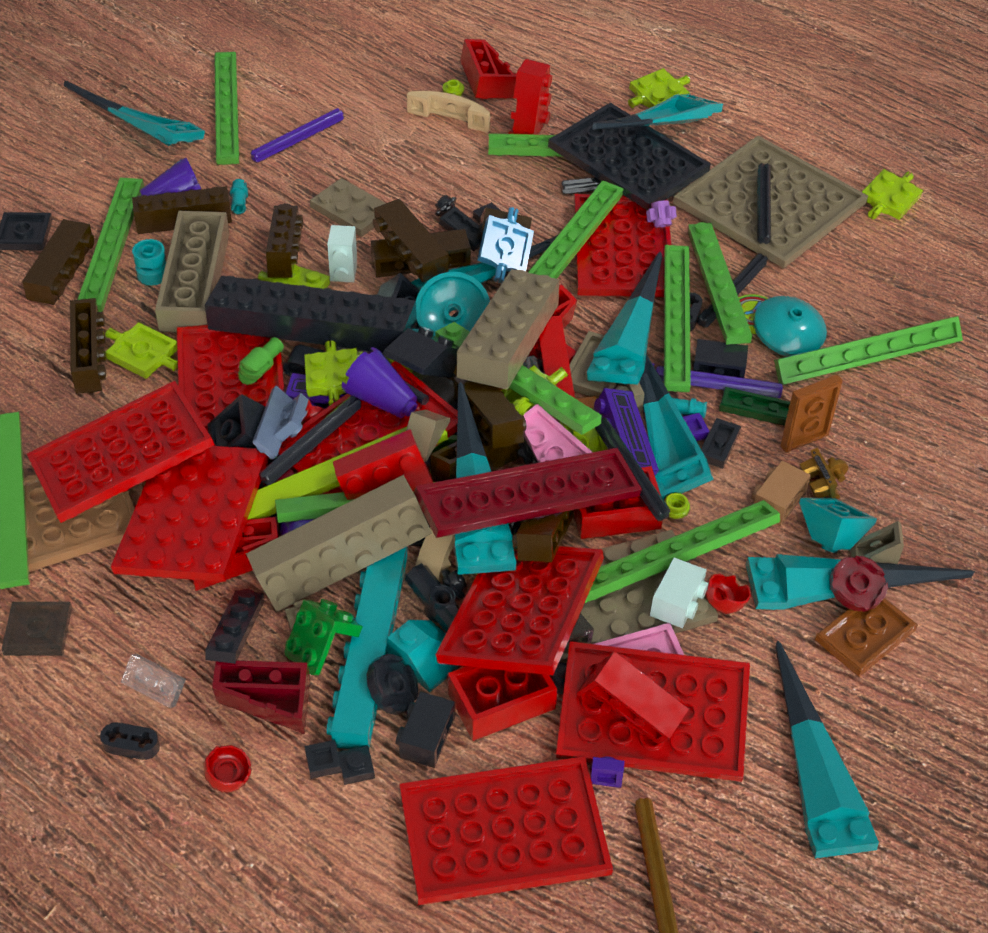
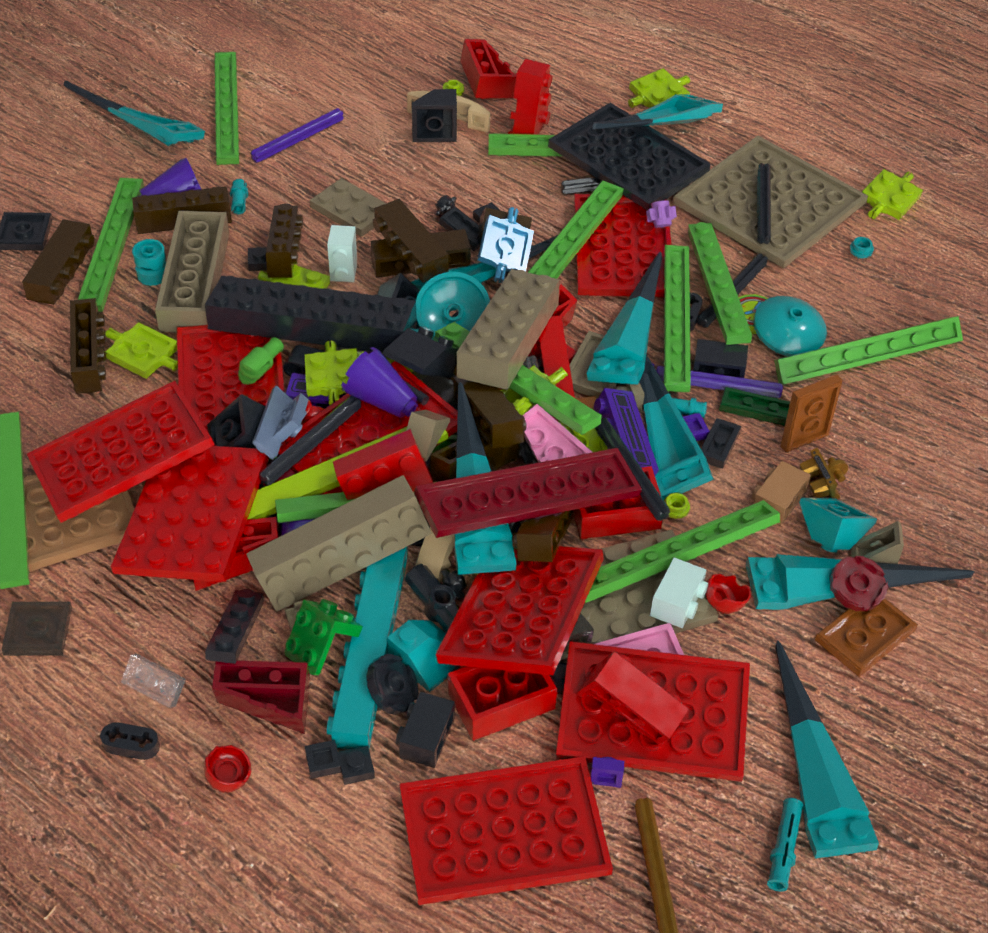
none -> black plate [248,247,267,271]
none -> black slope [412,89,457,142]
none -> teal pin [767,798,804,892]
none -> teal plate [849,237,874,258]

